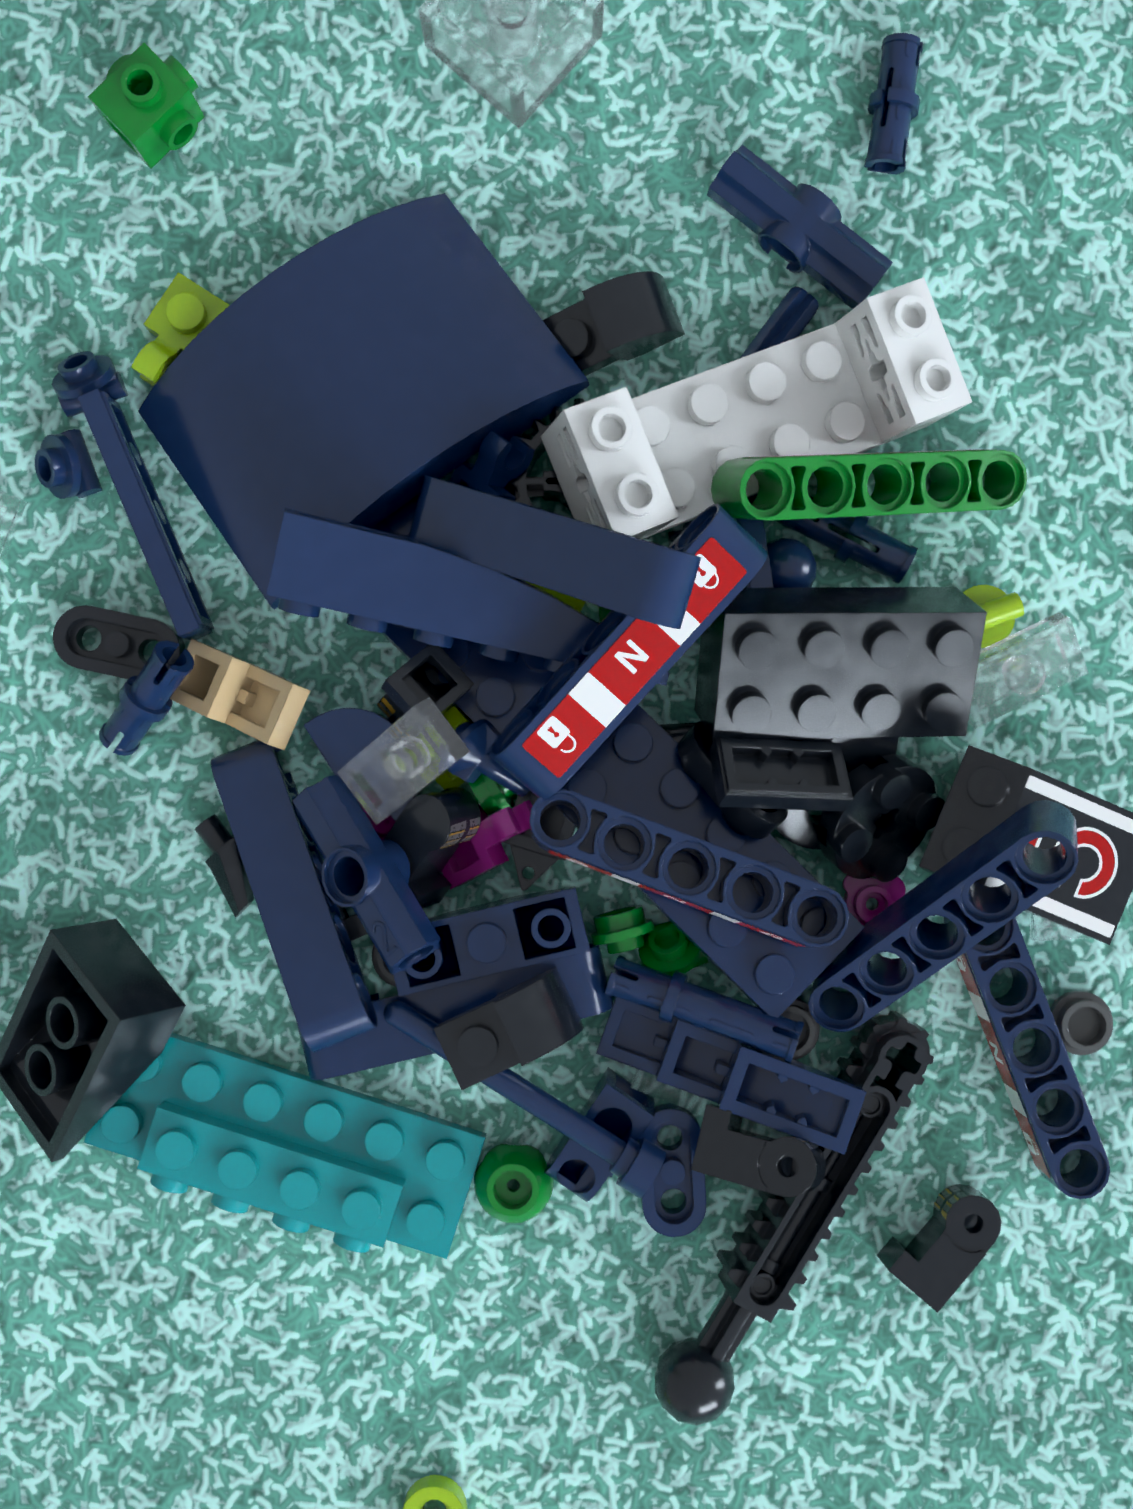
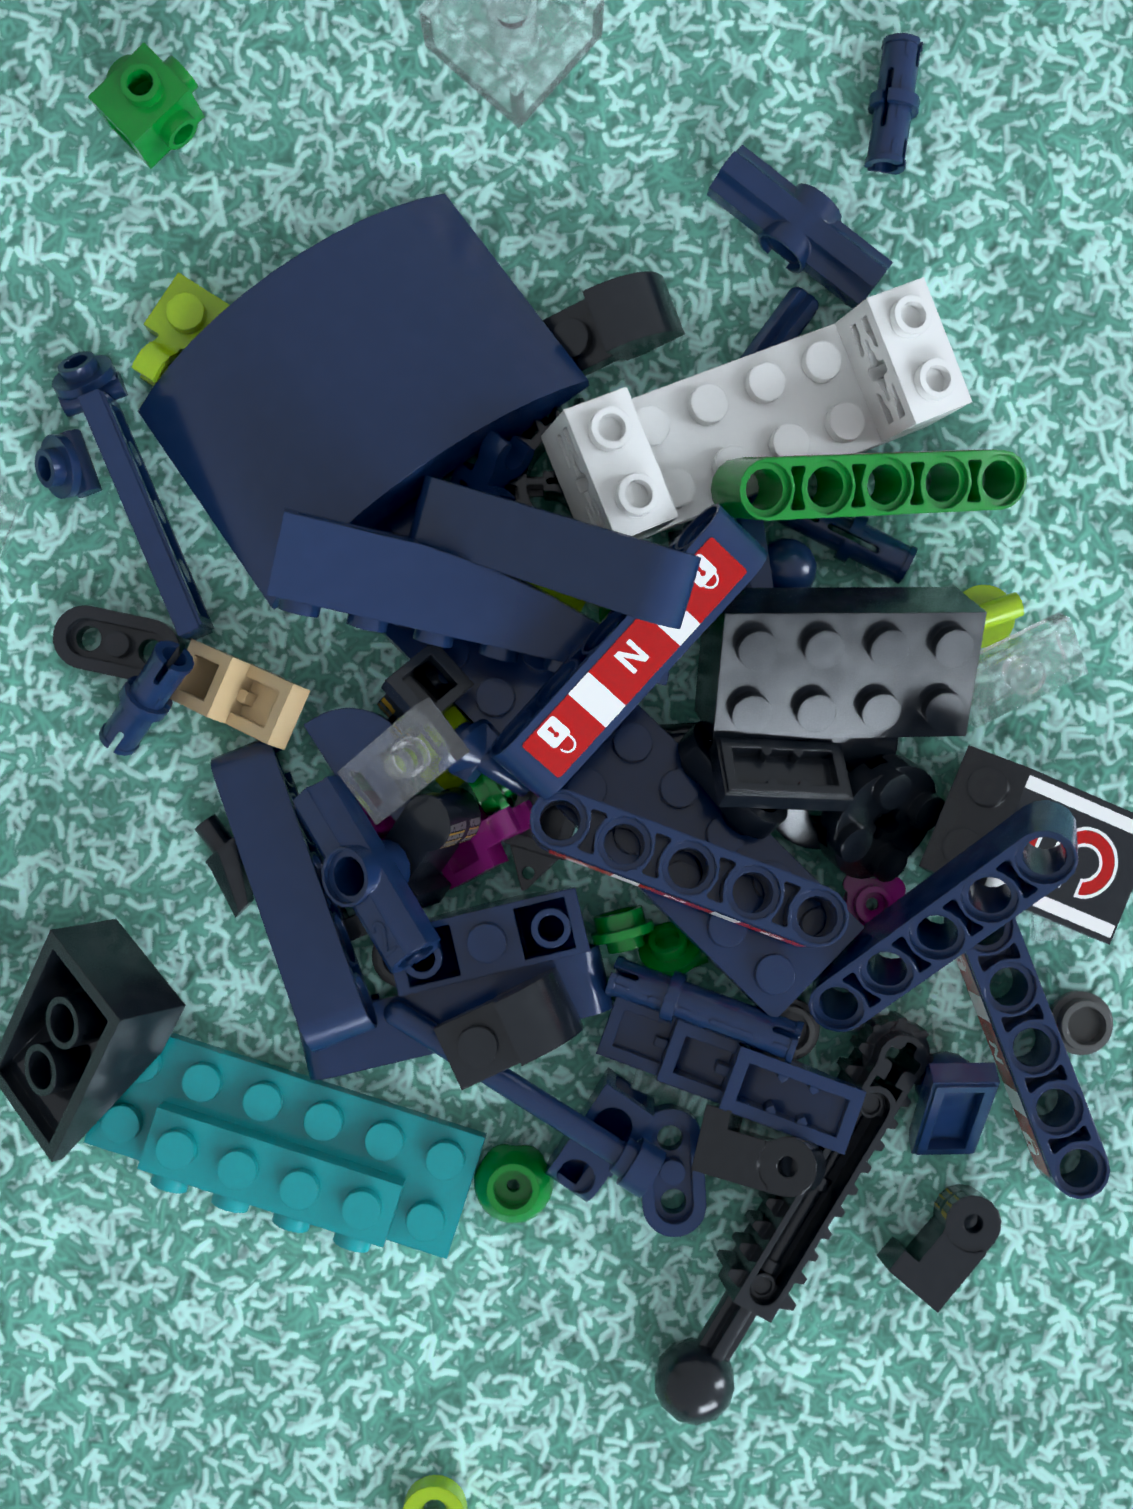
none -> dark blue tile [909,1051,1000,1155]

